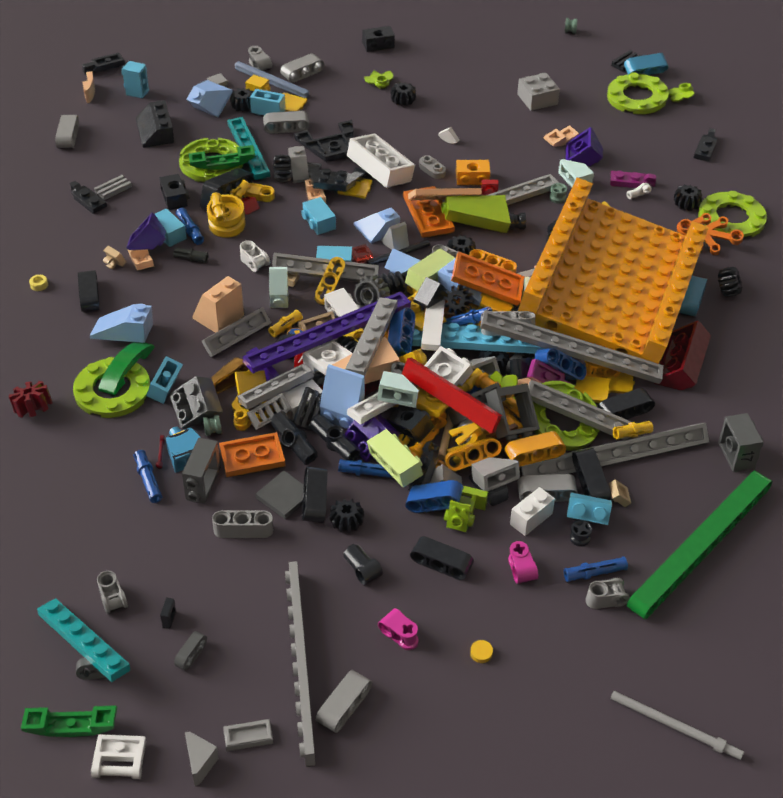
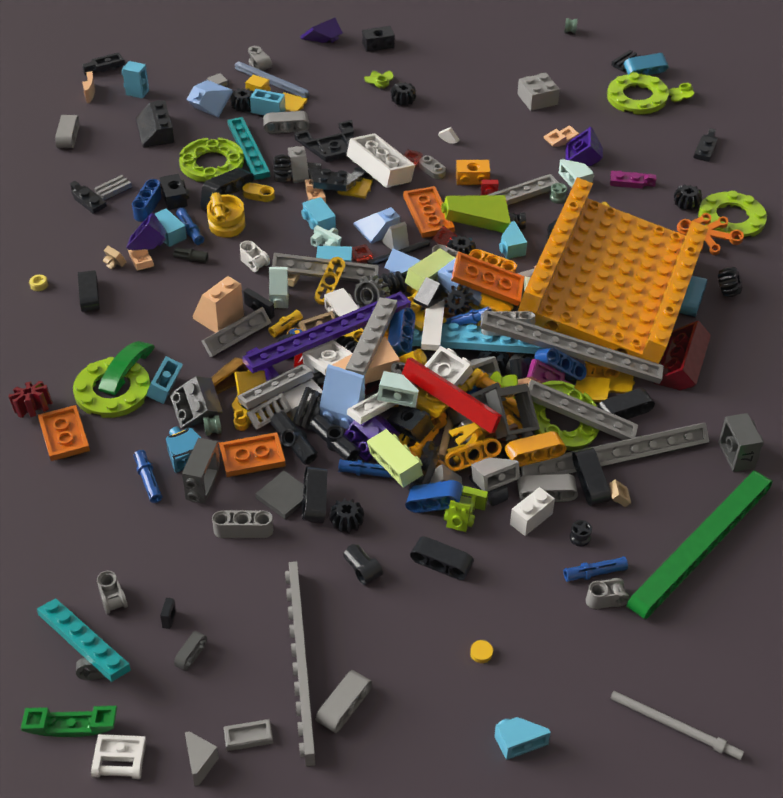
light blue slope [90,304,153,343] -> none
dark red hinge [155,435,165,469] -> none
green slope [188,145,255,170] -> none
yellow pin [230,180,251,200] -> none
red slope [241,196,259,215] -> none
light grey beam [280,53,324,82] -> none
dark pink piece [378,608,419,650] -> none
light nougat tile [408,188,482,200] -> none
dark pink piece [508,541,538,584] -> none
medium azure brick [567,493,612,525] -> none
yellow pin [613,421,653,439] -> none
white arm [627,183,652,199] -> none
none -> orange plate [38,405,90,461]
none -> blue beam [132,179,162,222]
none -> black plate [243,288,275,320]
none -> dark purple slope [300,17,343,43]
none -> light aqua hips [311,225,342,247]
none -> clear red plate [403,149,422,167]
none -> clear red plate [433,226,457,246]
none -> medium azure slope [494,717,551,760]
none -> medium azure slope [499,221,527,259]

